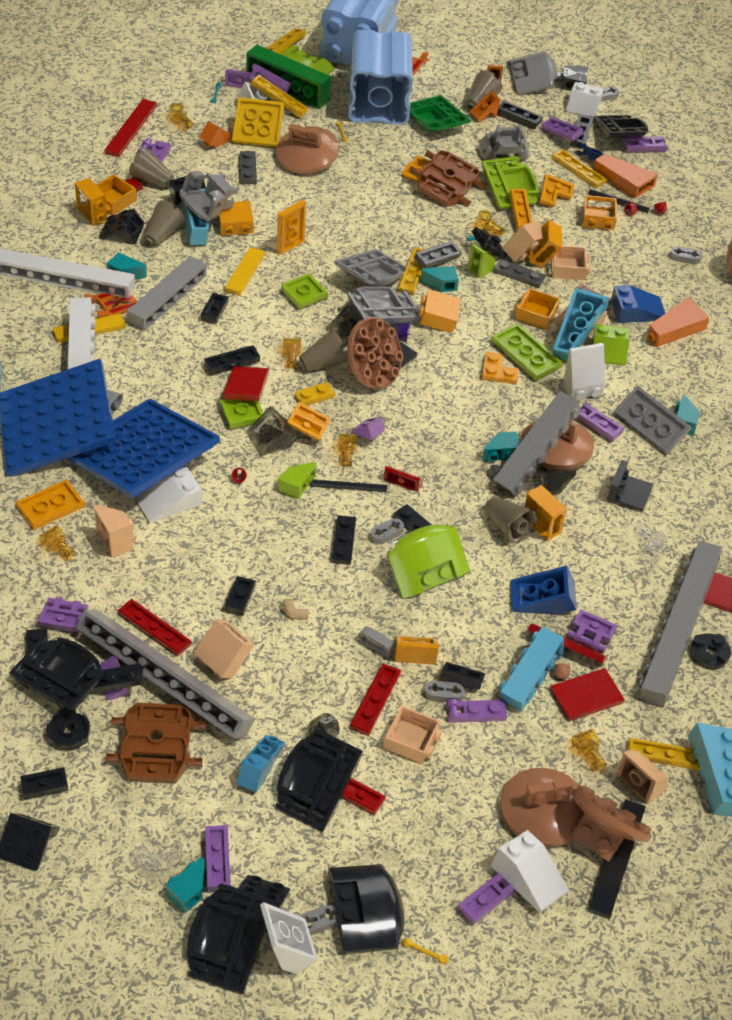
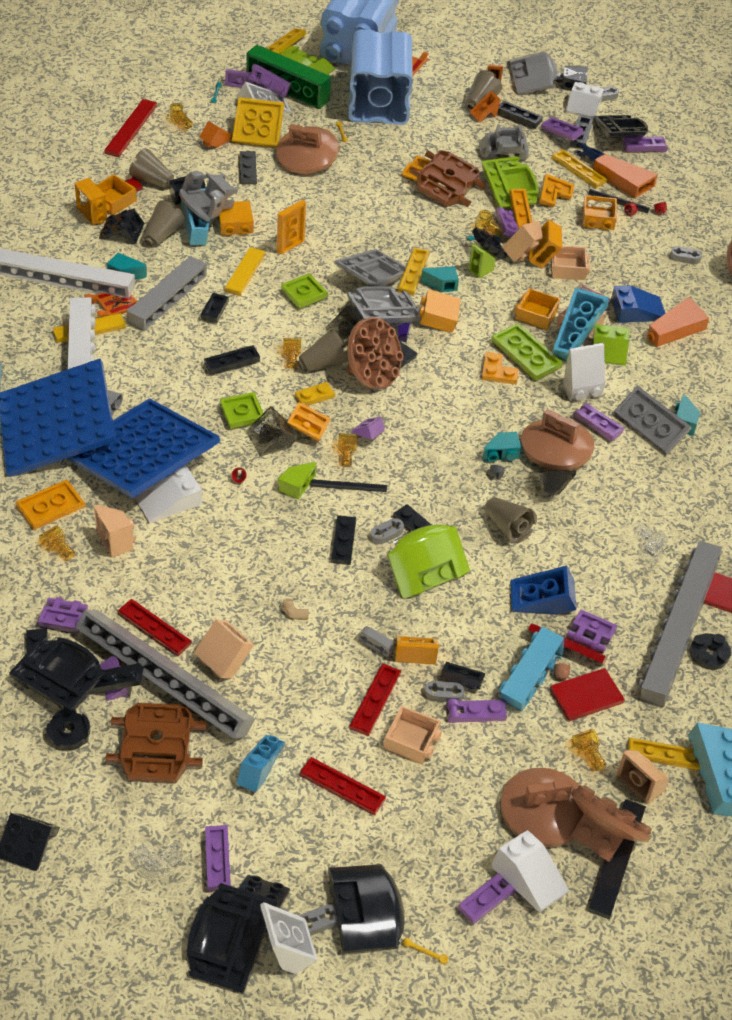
black plate [20,767,69,800] -> none
medium lavender plate [136,138,171,163] -> none
teal slope [166,857,205,913] -> none
red tile [223,366,269,401] -> none
black plate [224,576,256,616] -> none
yellow tile [250,75,309,119] -> none
black slope [276,728,363,832] -> none
clear smoke head [308,713,340,737] -> none
red slope [384,466,423,492] -> none
green slope [410,95,471,132] -> none
dark grey plate [414,241,462,268] -> none
light grey brick [493,390,581,497] -> none
dark grey plate [494,259,546,288] -> none
light orange piece [524,485,567,541] -> none
black bracket [607,460,653,511] -> none
none -> medium lavender plate [495,207,519,237]

